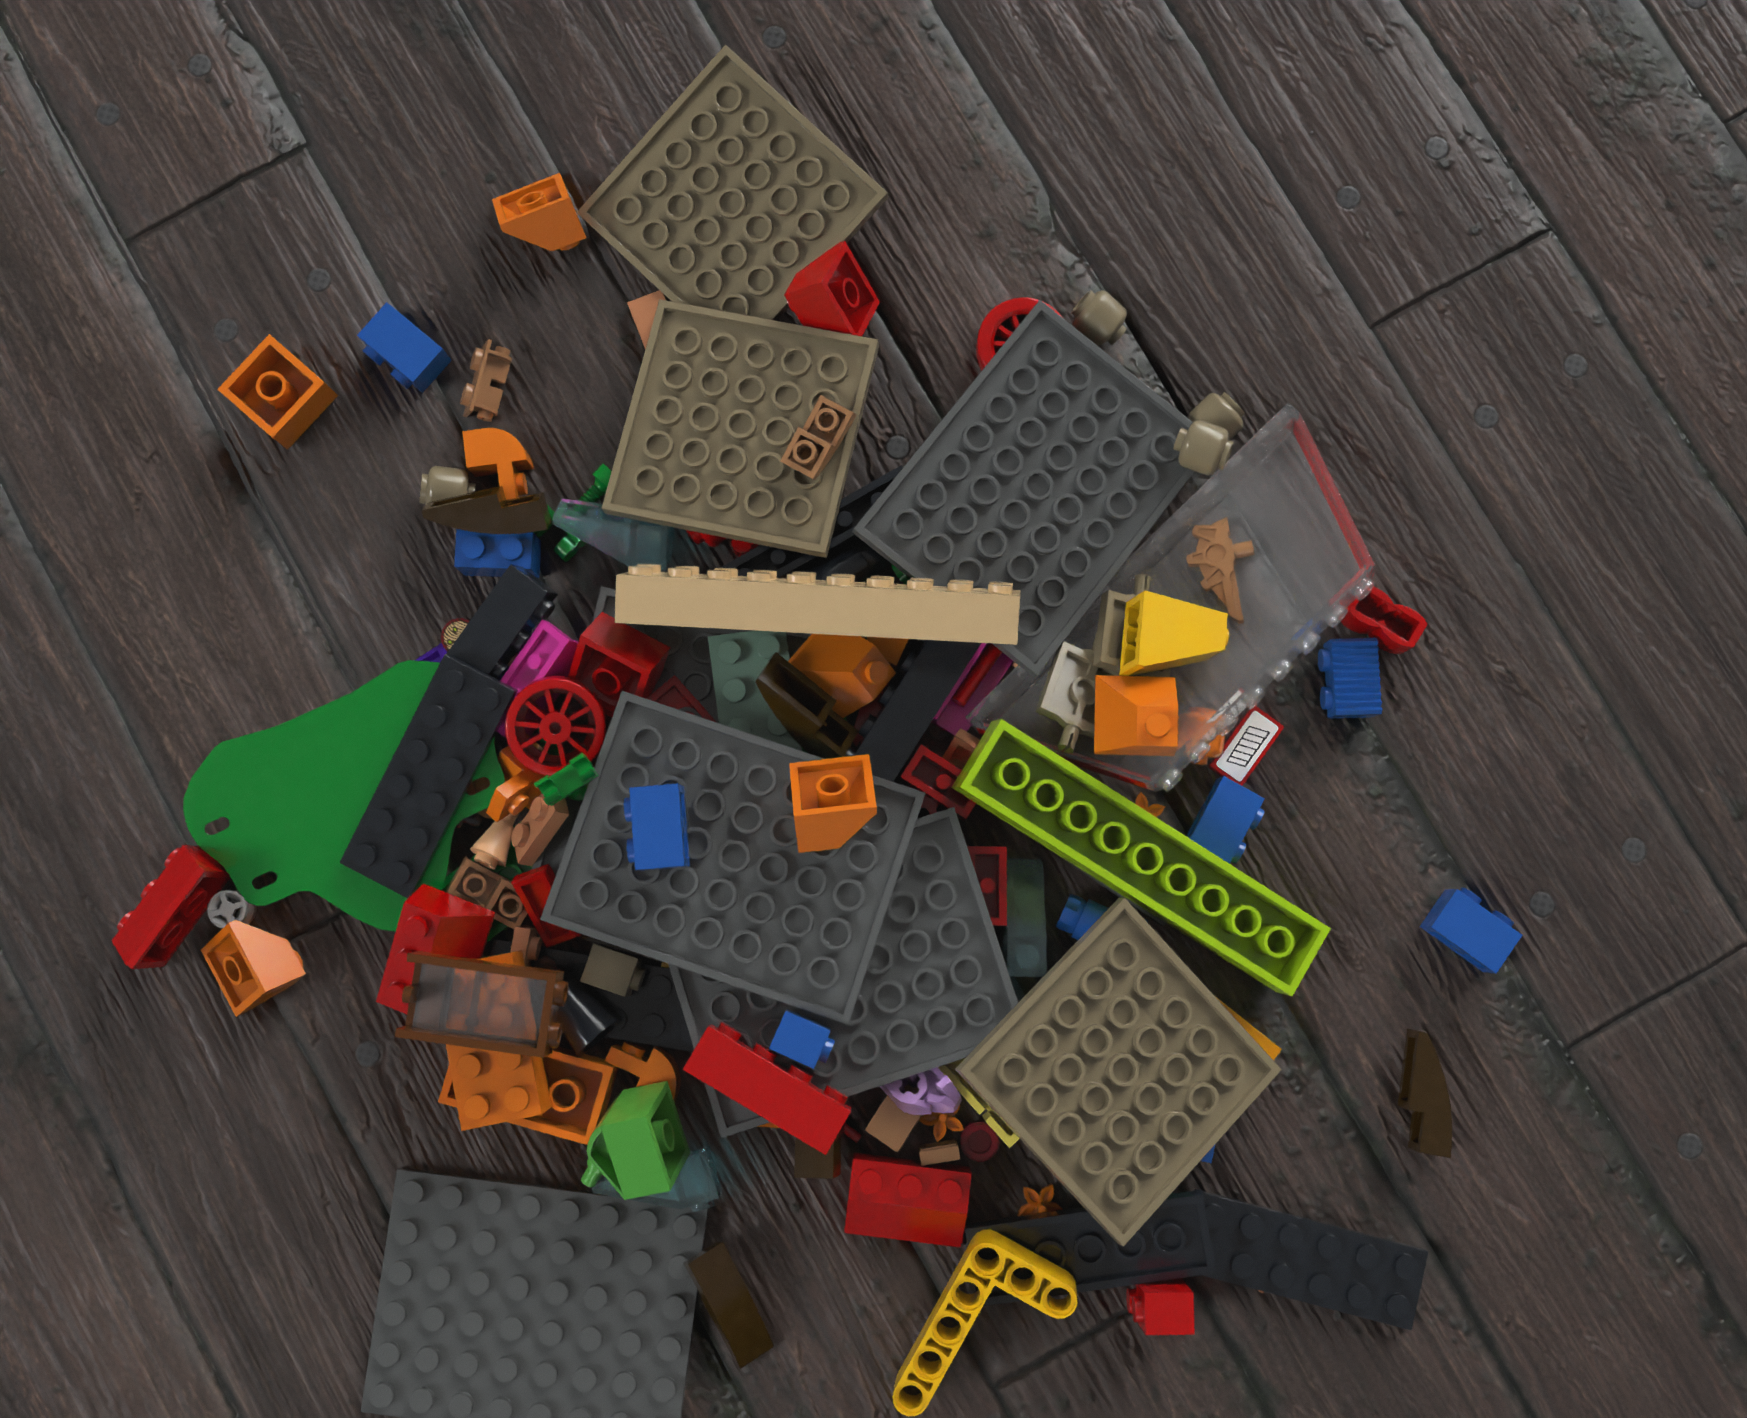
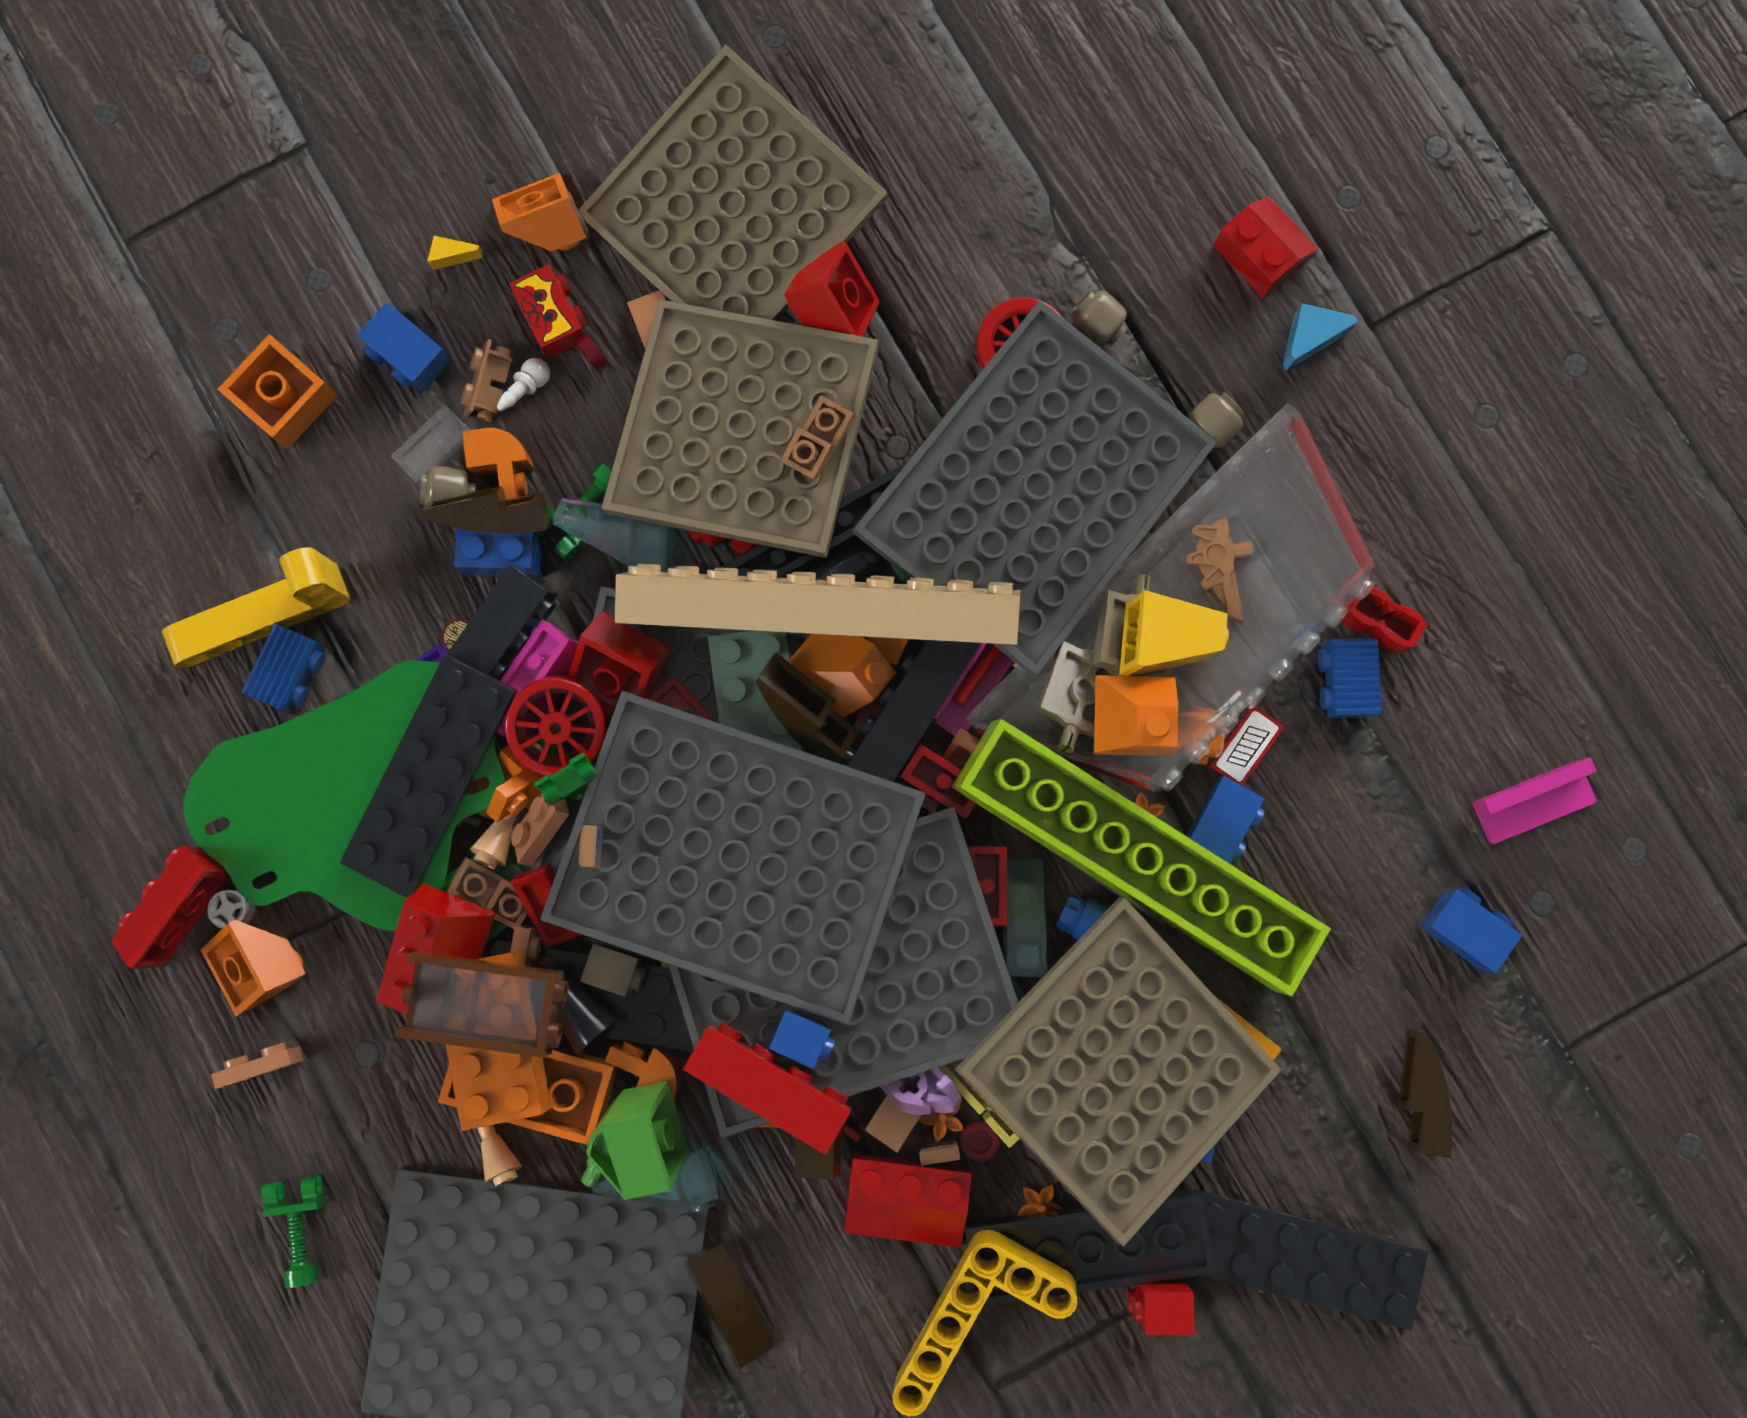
blue brick [624,783,690,871] -> none
orange slope [789,754,877,853] -> none
dark tan head [1173,420,1234,476] -> none
none -> yellow beam [162,547,351,668]
none -> nougat plate [211,1043,304,1089]
none -> blue brick [241,623,326,714]
none -> green bar [261,1175,325,1288]
none -> clear plate [391,405,470,486]
none -> yellow piece [427,236,484,270]
none -> light nougat cone [477,1125,523,1187]
none -> white bar [497,358,550,411]
none -> brick [509,264,588,360]
none -> dark red tile [575,333,609,371]
none -> medium nougat tile [578,825,603,869]
none -> red slope [1213,196,1318,298]
none -> dark azure slope [1283,303,1358,371]
none -> dark pink panel [1472,757,1597,844]

